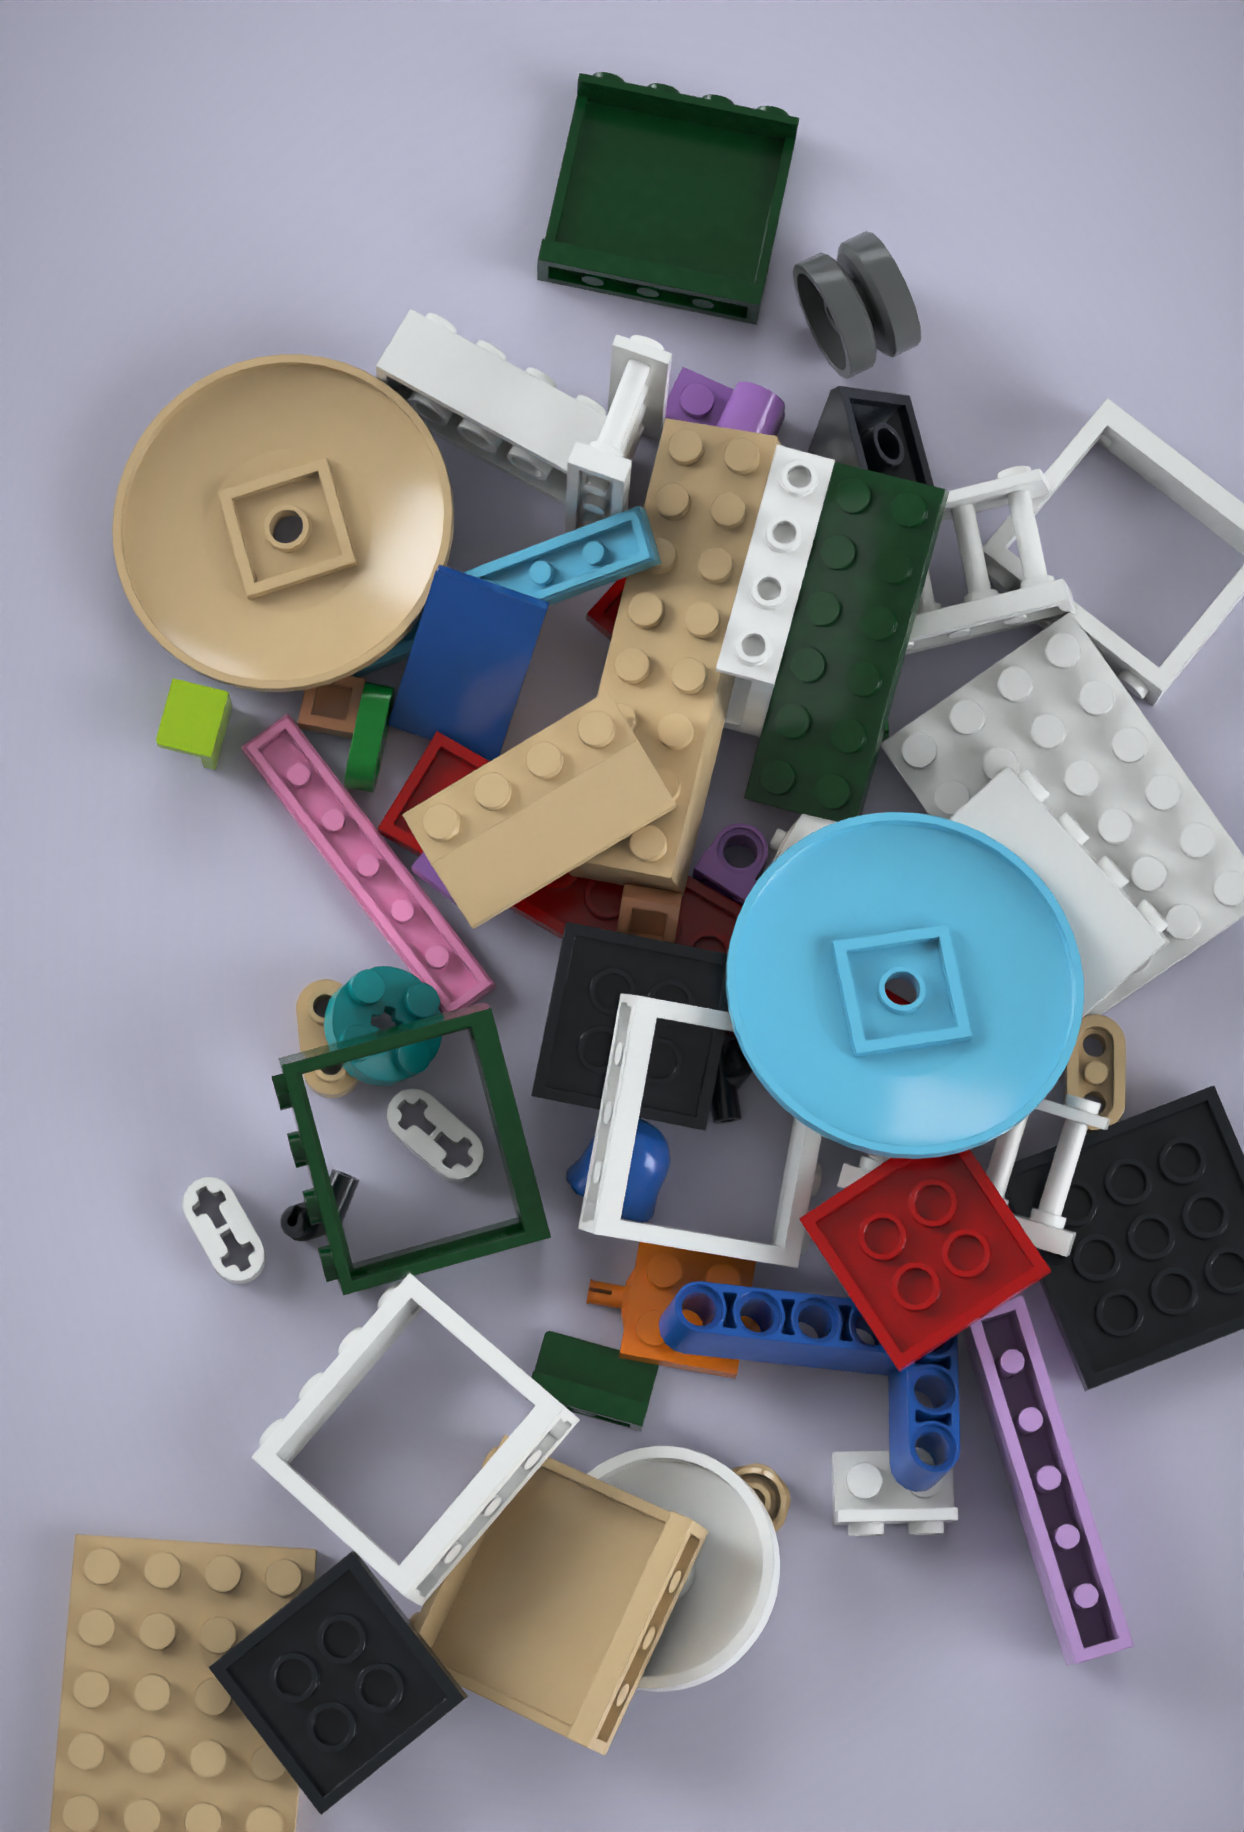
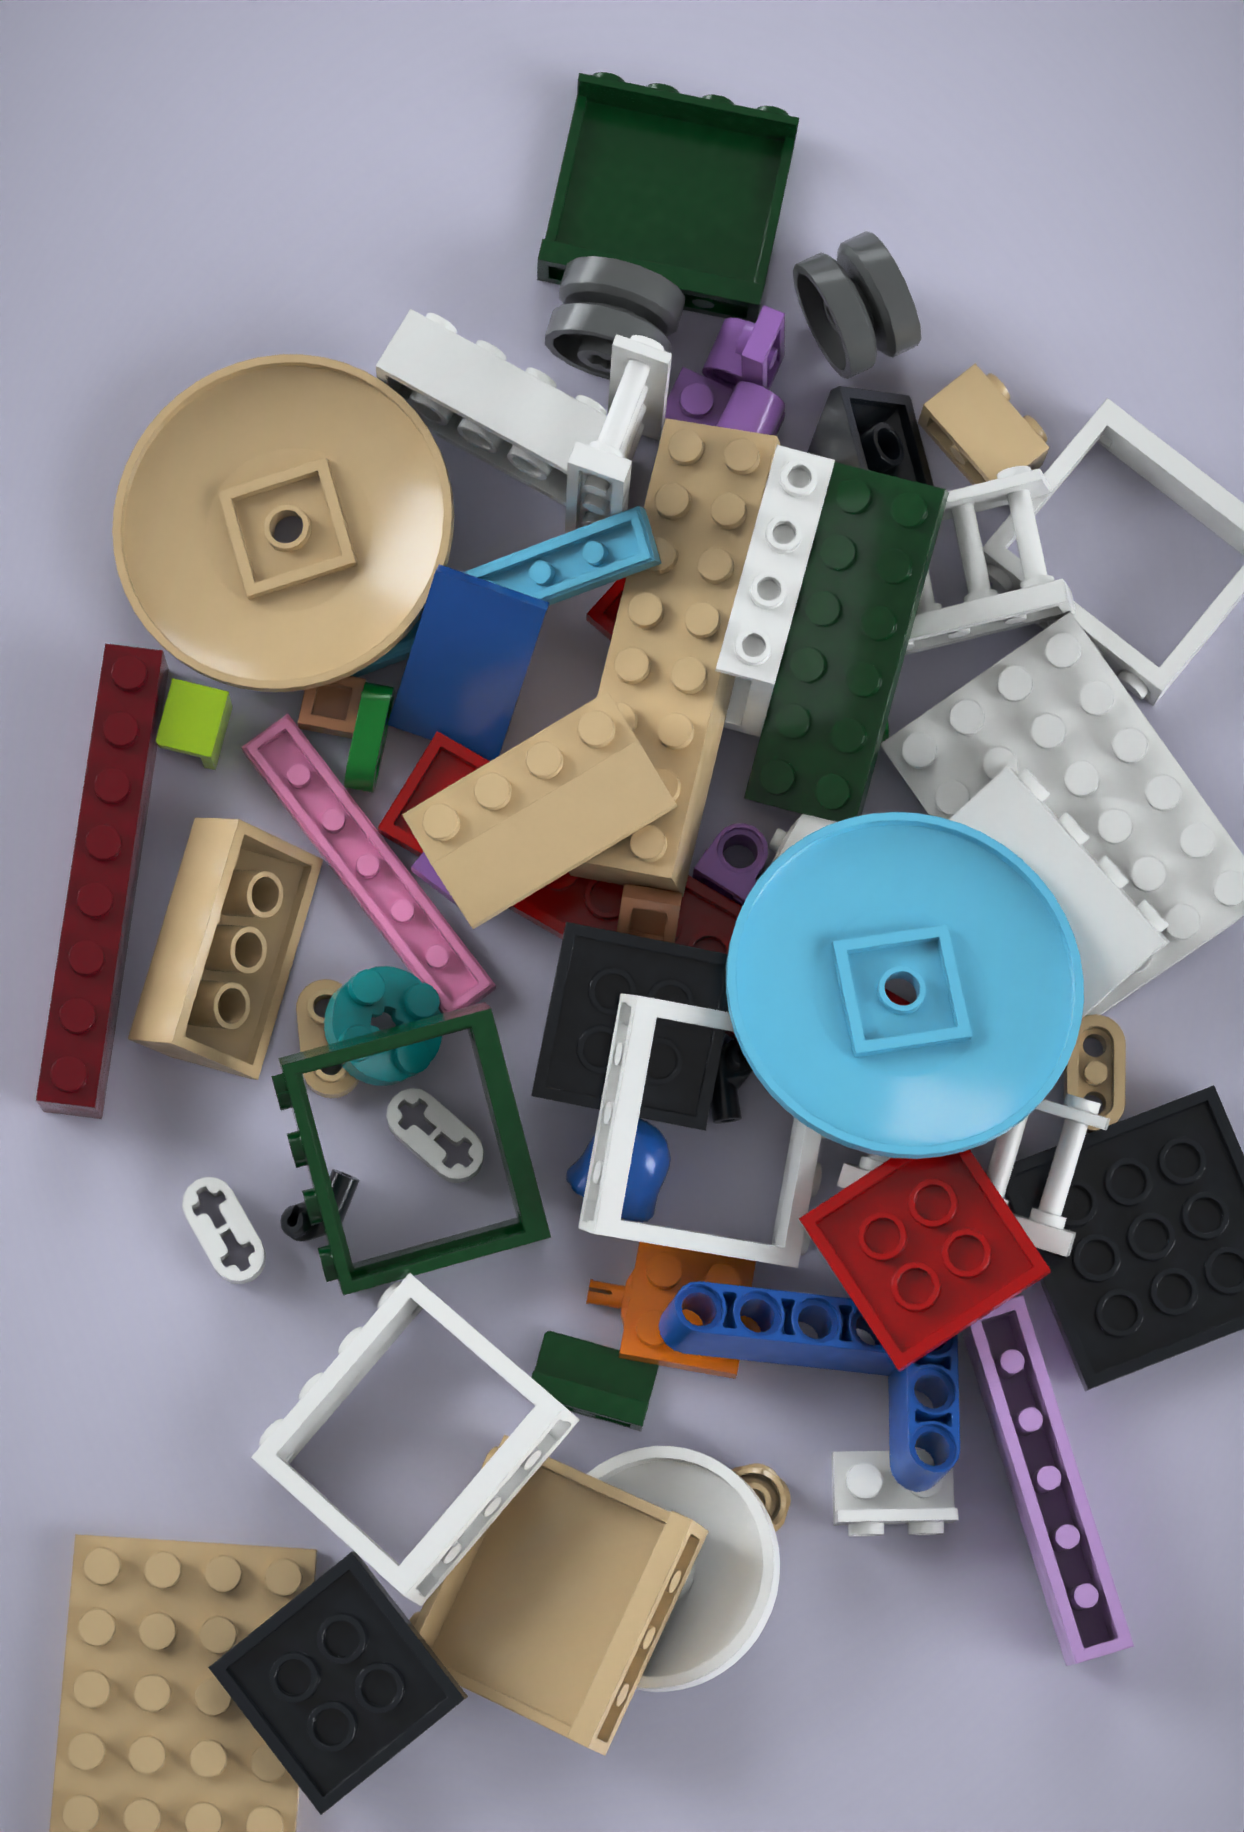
none -> dark red brick [36,643,169,1119]
none -> tan slope [128,818,323,1080]
none -> dark grey wheel [545,256,685,380]
none -> medium lavender plate [702,305,785,390]
none -> tan brick [918,363,1050,485]

